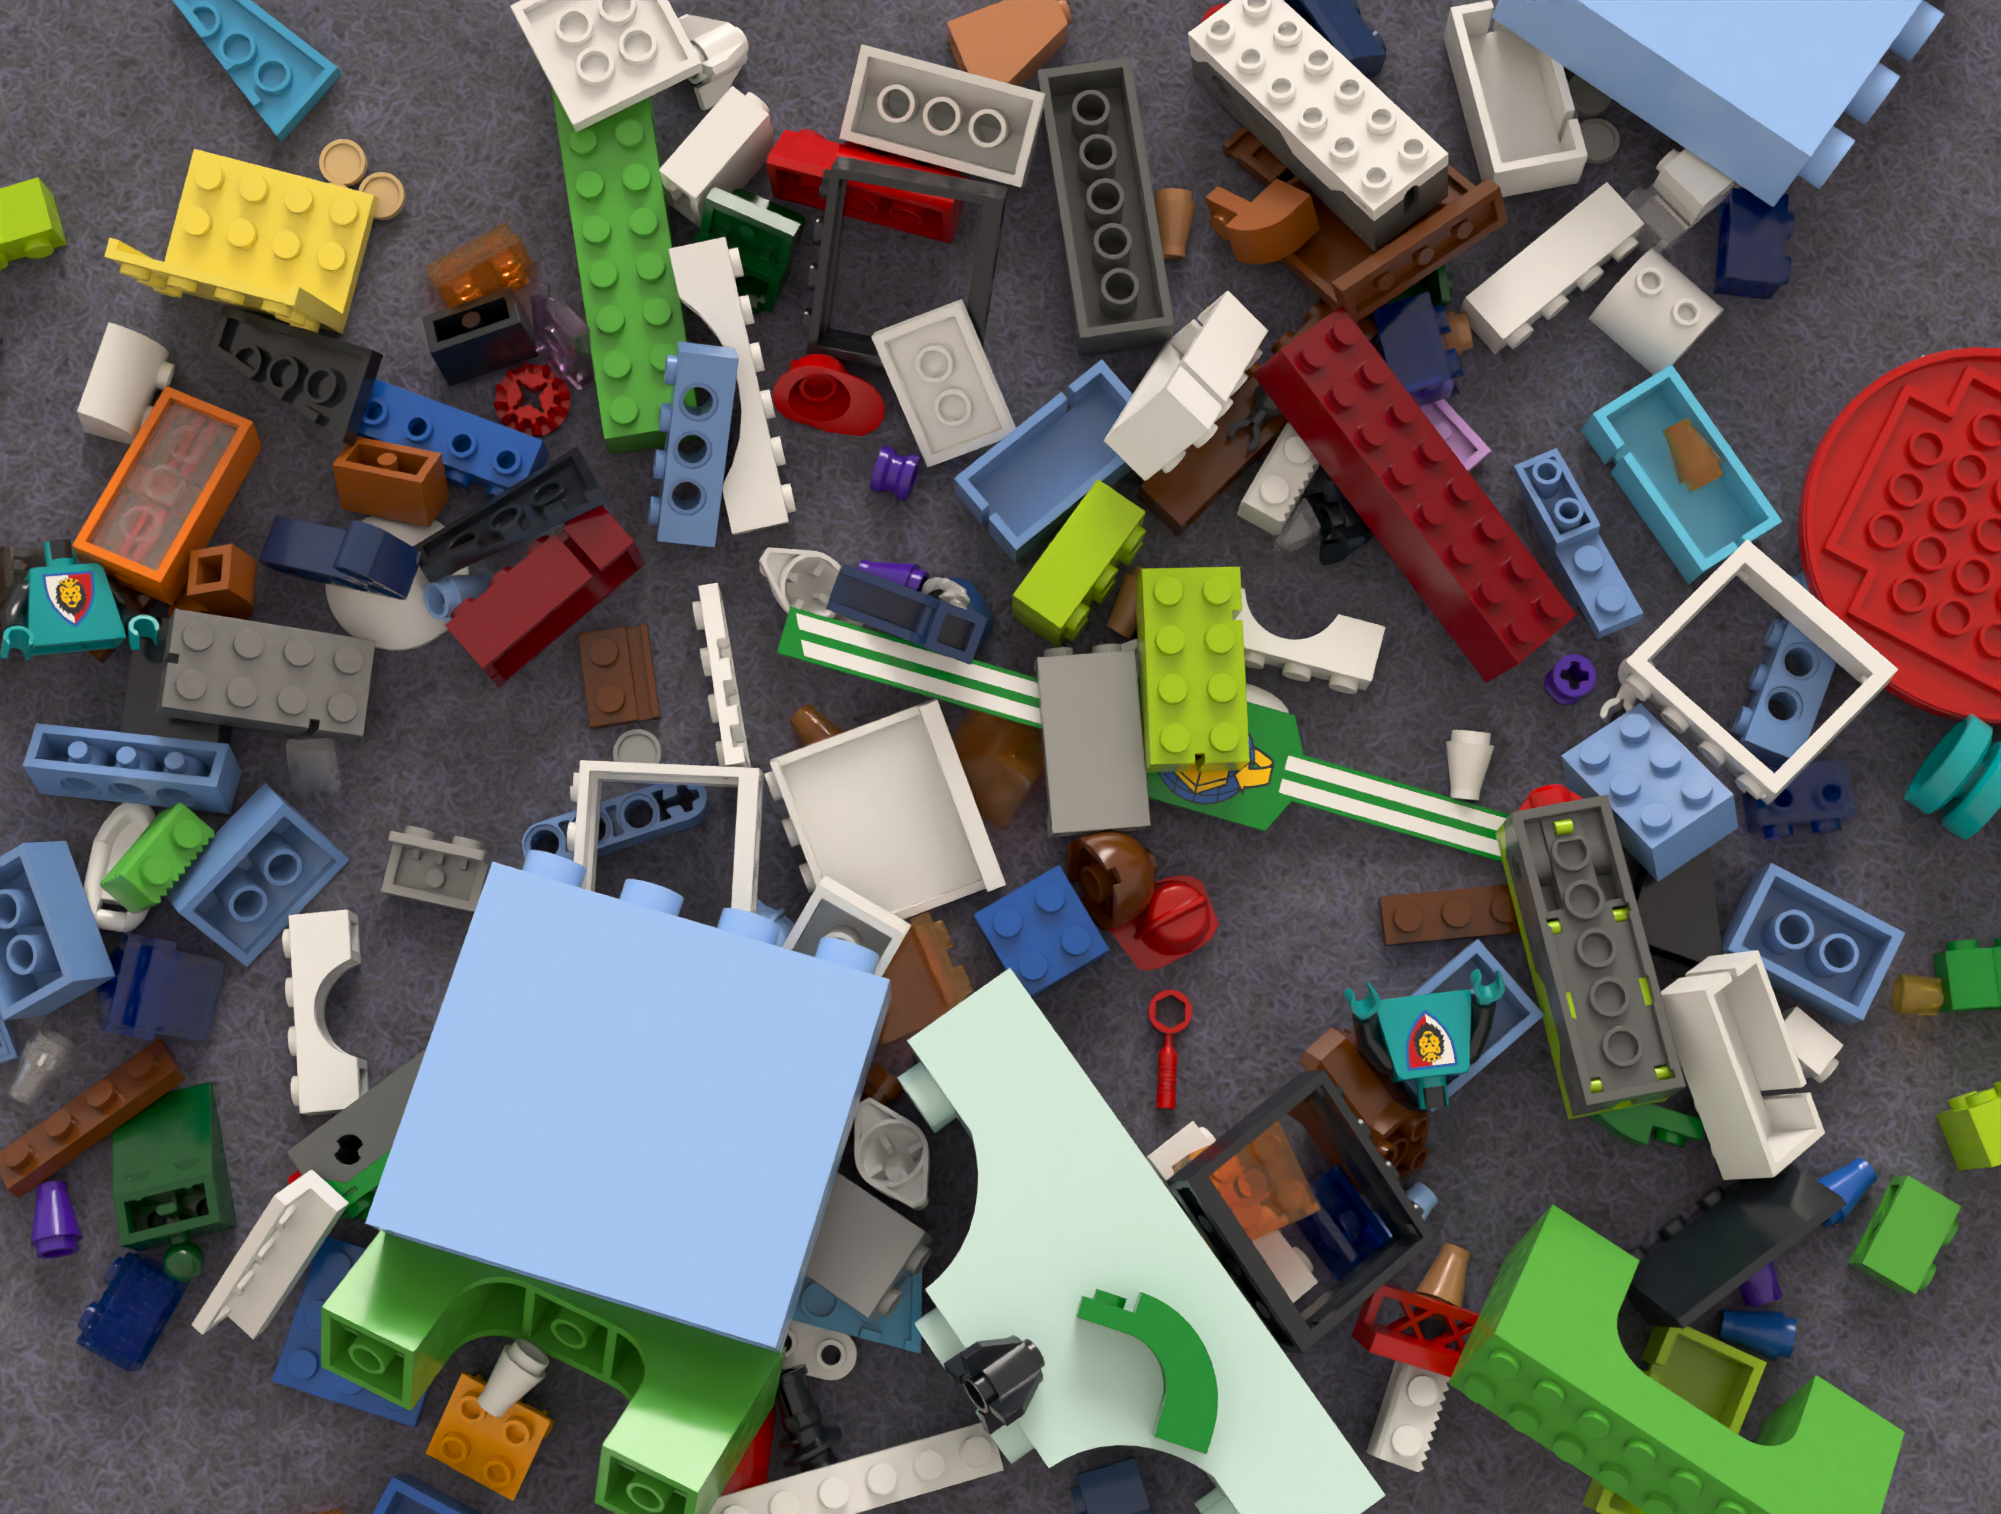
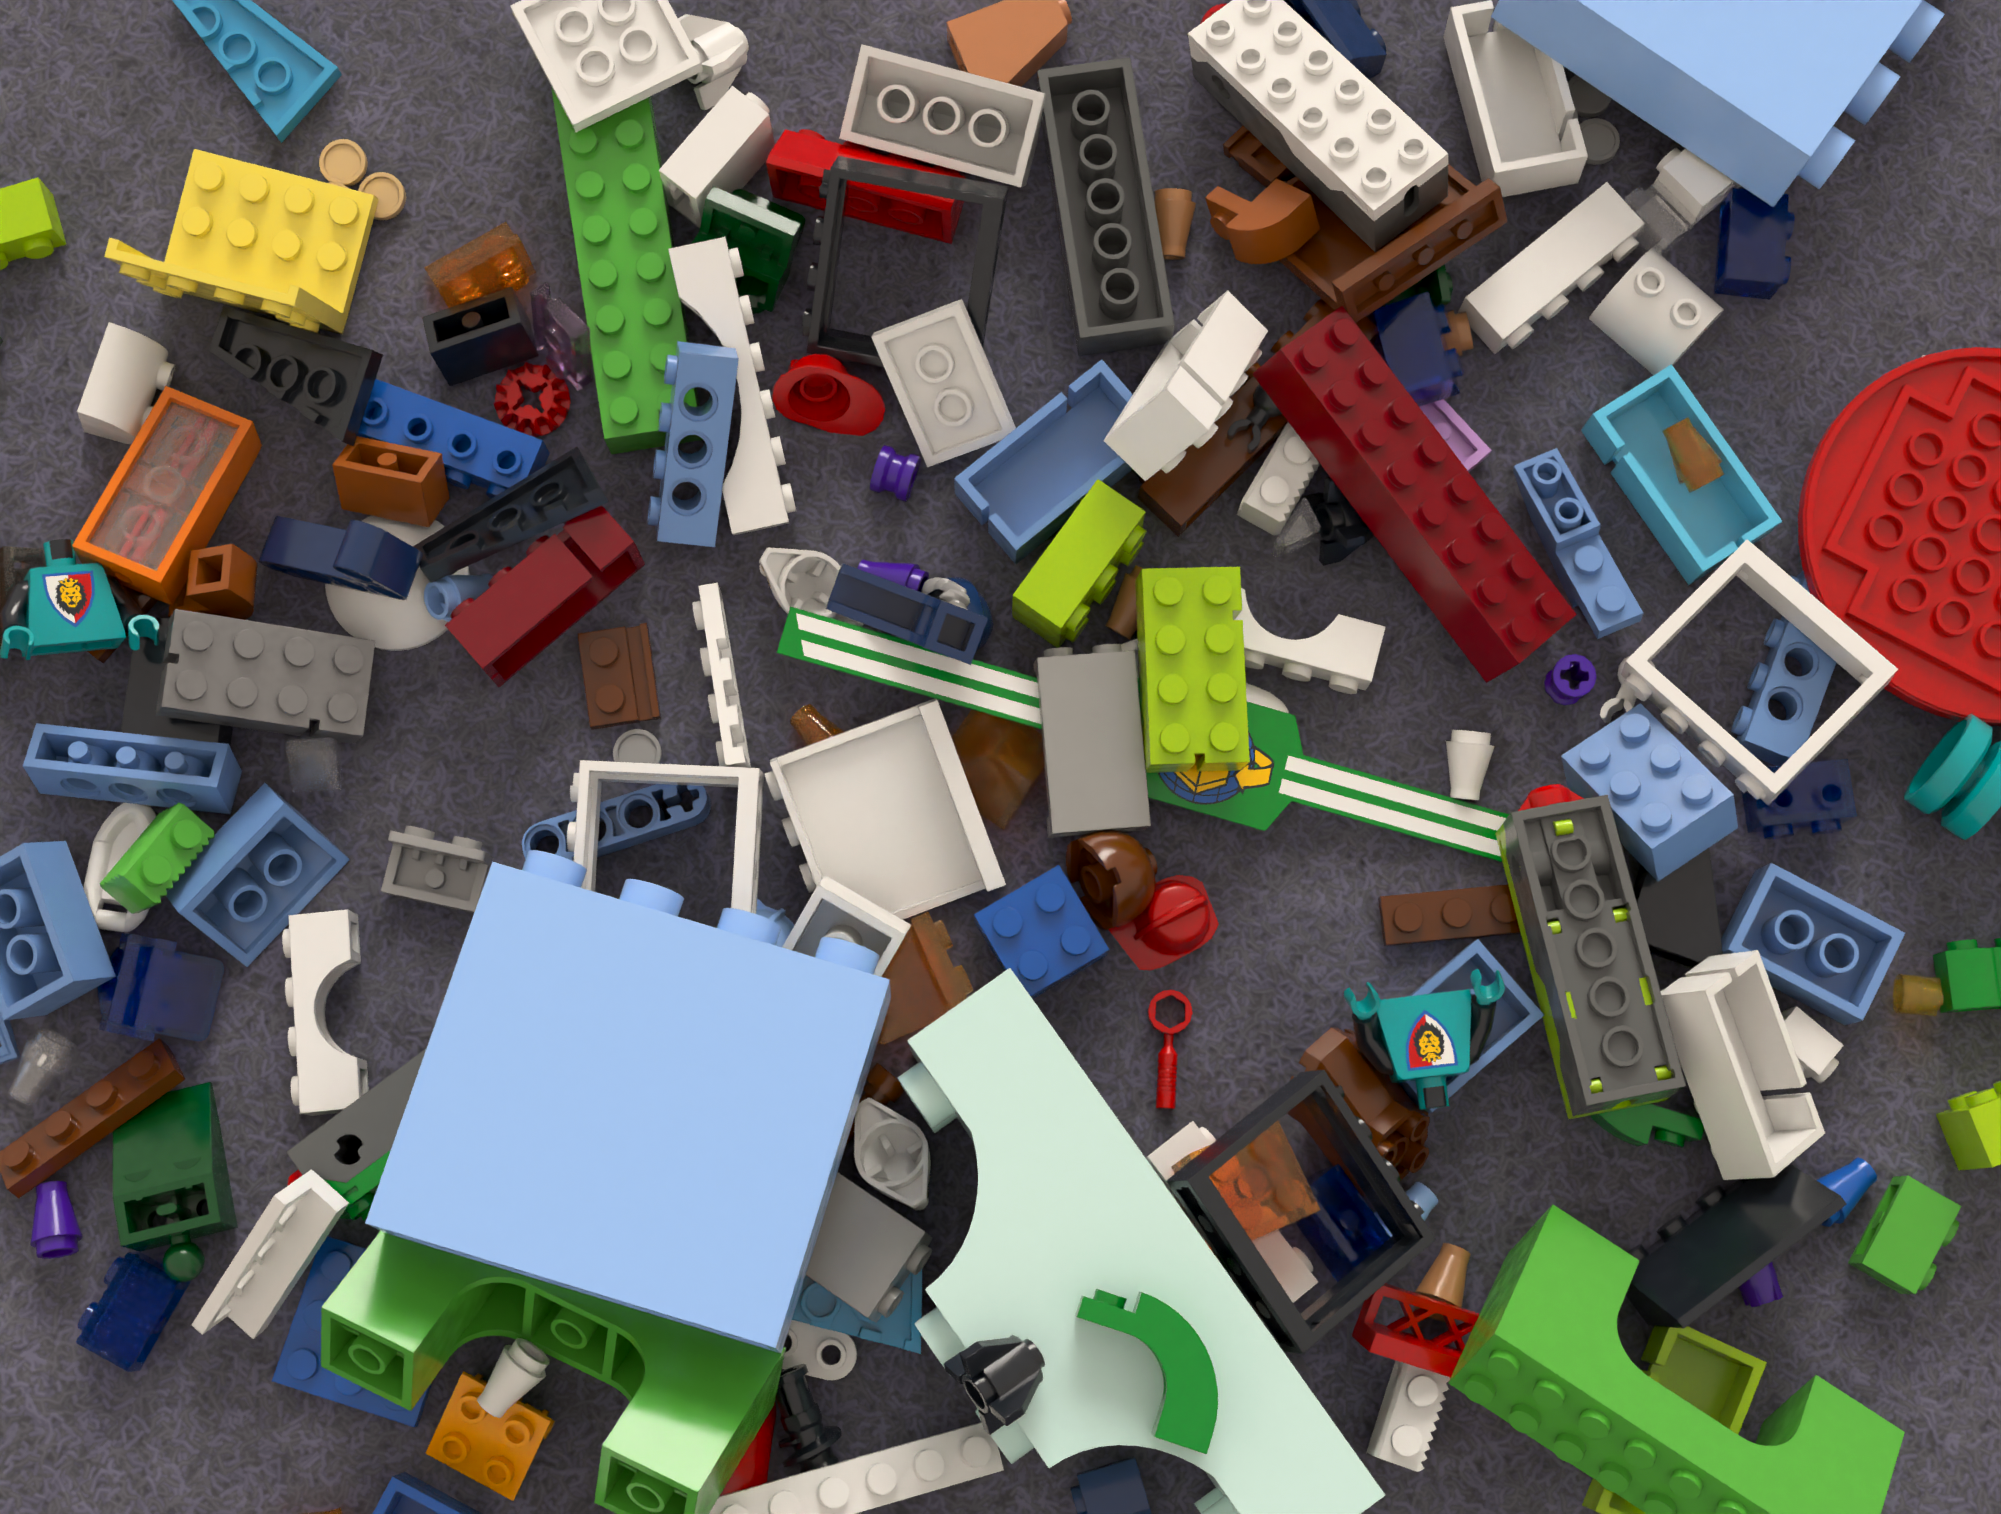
blue cone [1718,1309,1796,1361] -> none

